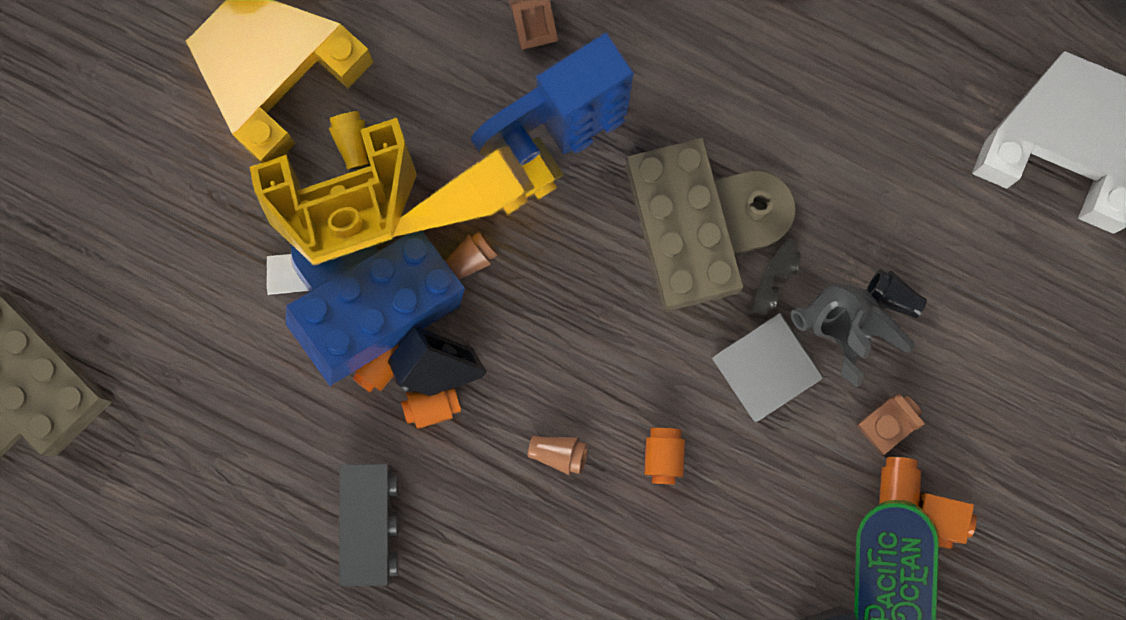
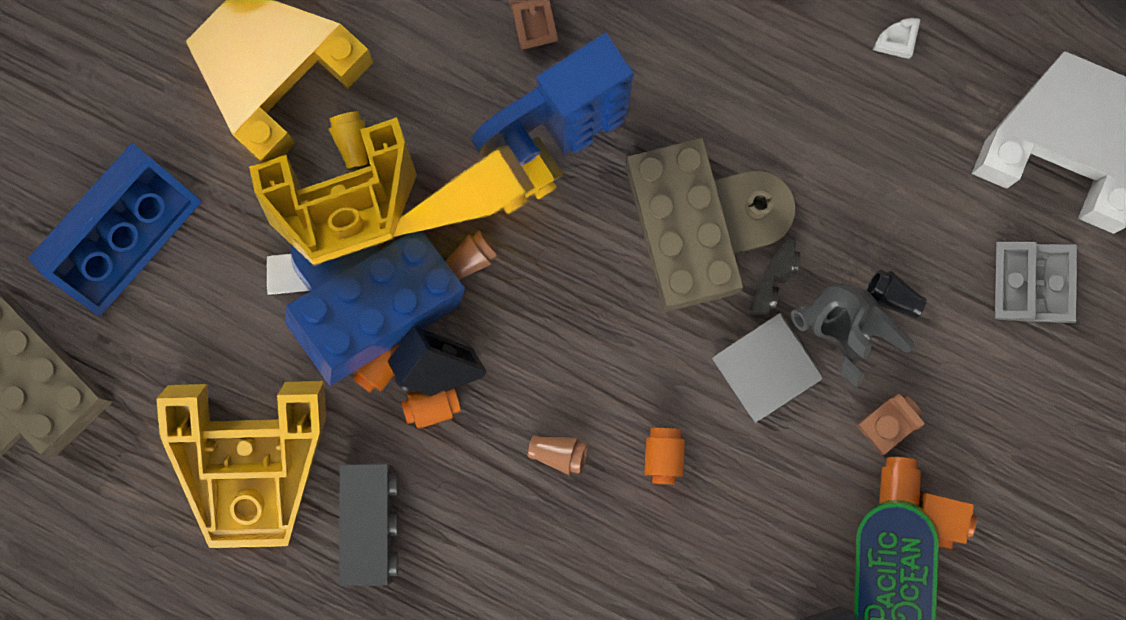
none -> blue slope [28,142,202,317]
none -> yellow wedge [156,381,326,548]
none -> white tile [873,18,920,59]
none -> light grey slope [995,242,1077,323]

